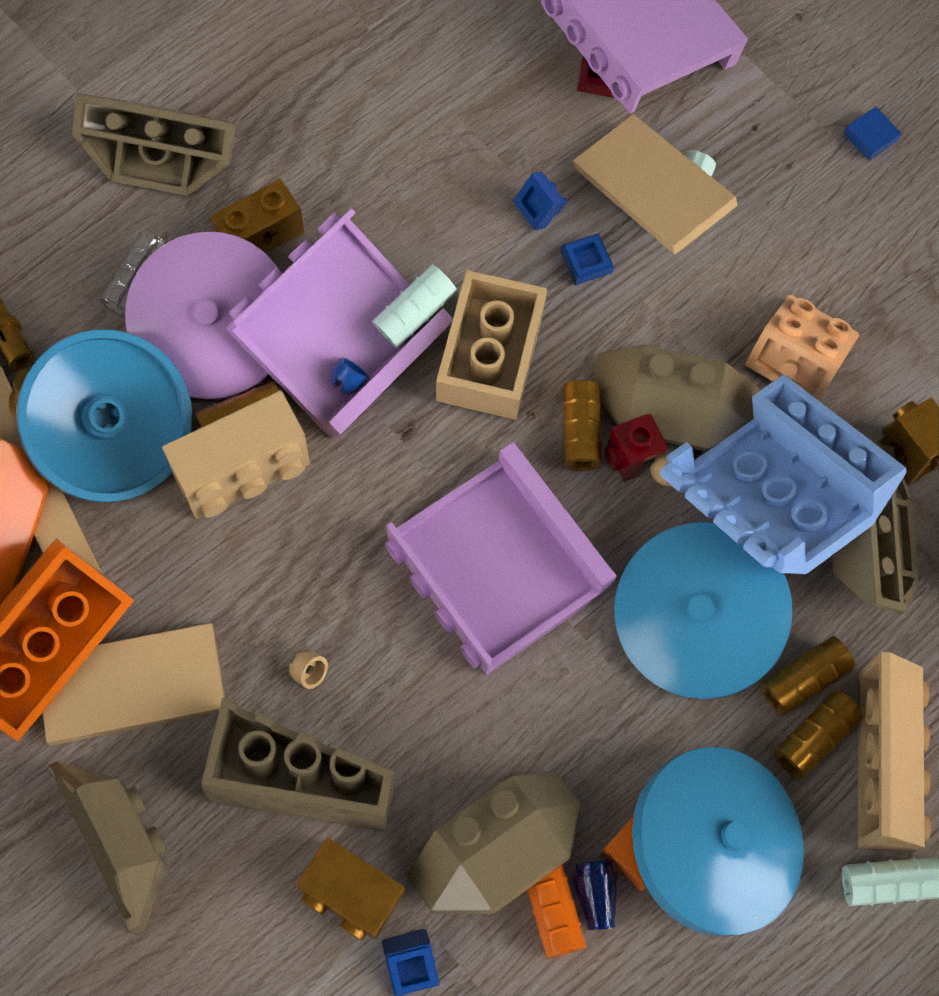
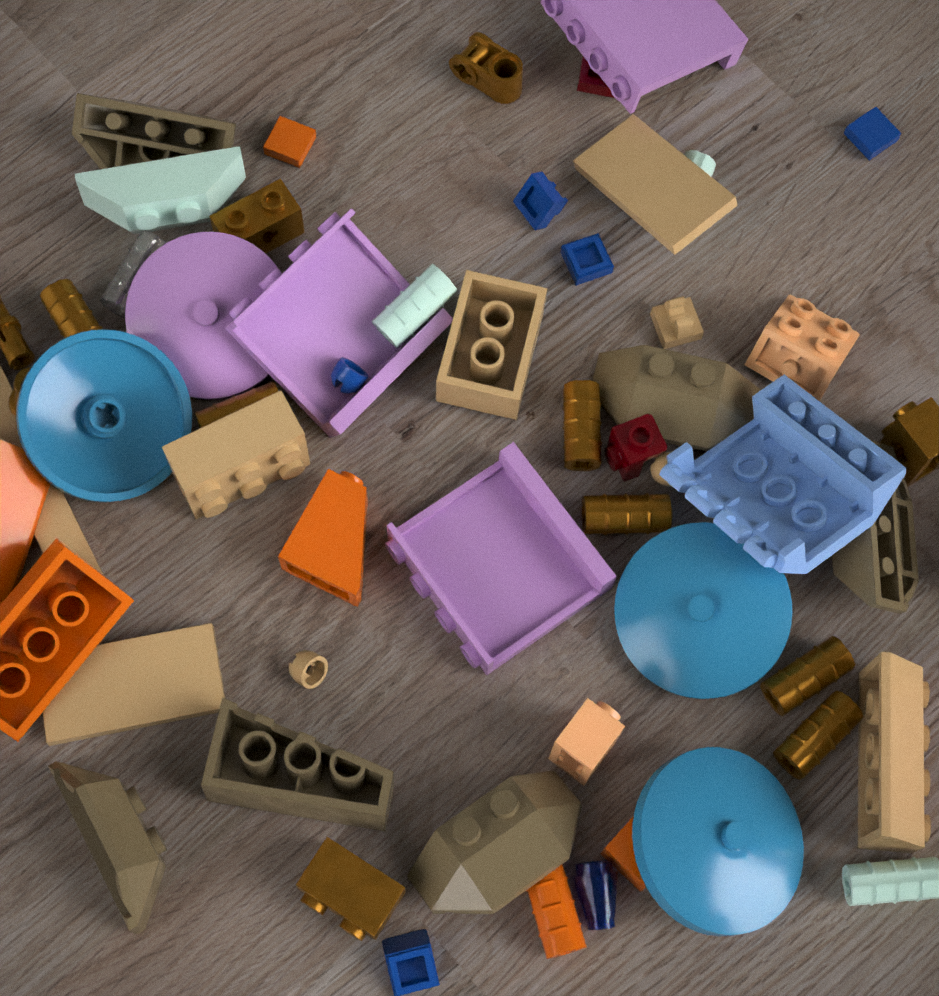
none -> pearl gold axle [40,279,103,339]
none -> light aqua wedge [75,146,246,235]
none -> orange tile [263,116,316,168]
none -> orange slope [278,469,368,607]
none -> pearl gold piece [449,32,523,104]
none -> light nougat brick [548,698,625,786]
none -> pearl gold axle [581,493,672,536]
none -> tan tile [650,296,704,349]

